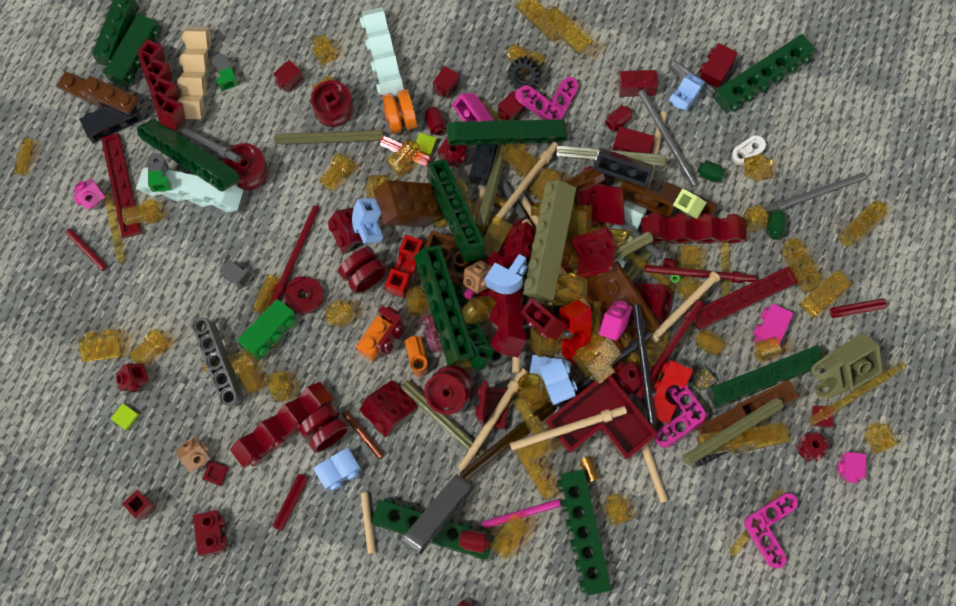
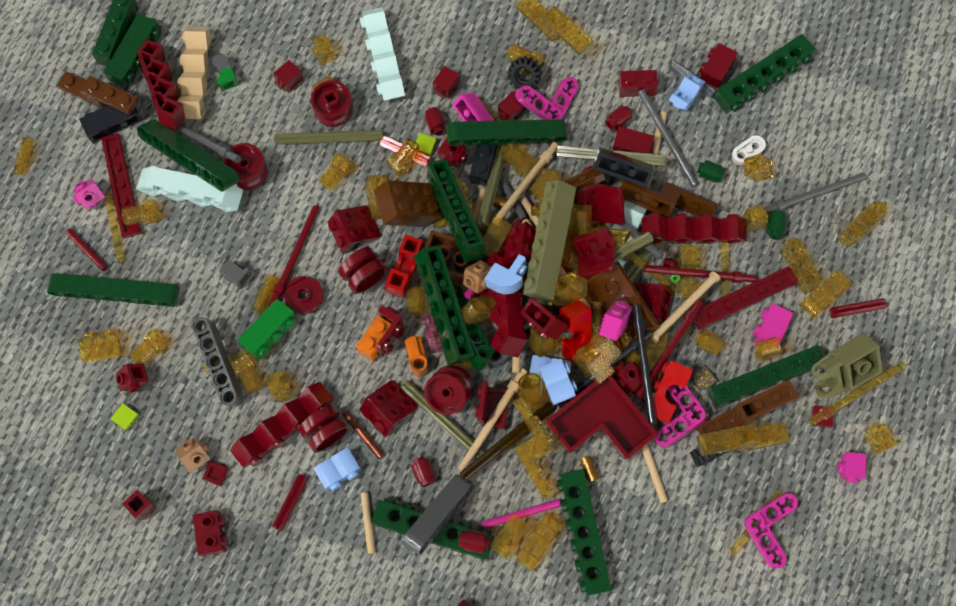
leg [148,153,171,192] -> none
clear yellow head [325,299,354,328] -> none
light blue brick [352,198,383,244] -> none
orange wheel [382,89,417,134] -> none
tan bar [509,406,627,451] -> none
clear yellow brick [603,494,632,527] -> none
yellowish green brick [673,188,707,219] -> none
olive axle [682,398,784,466] -> none
dark red brick [795,431,829,462] -> none
none -> dark green beam [47,273,180,307]
none -> dark red brick [411,456,436,488]
none -> clear yellow beam [515,511,564,571]

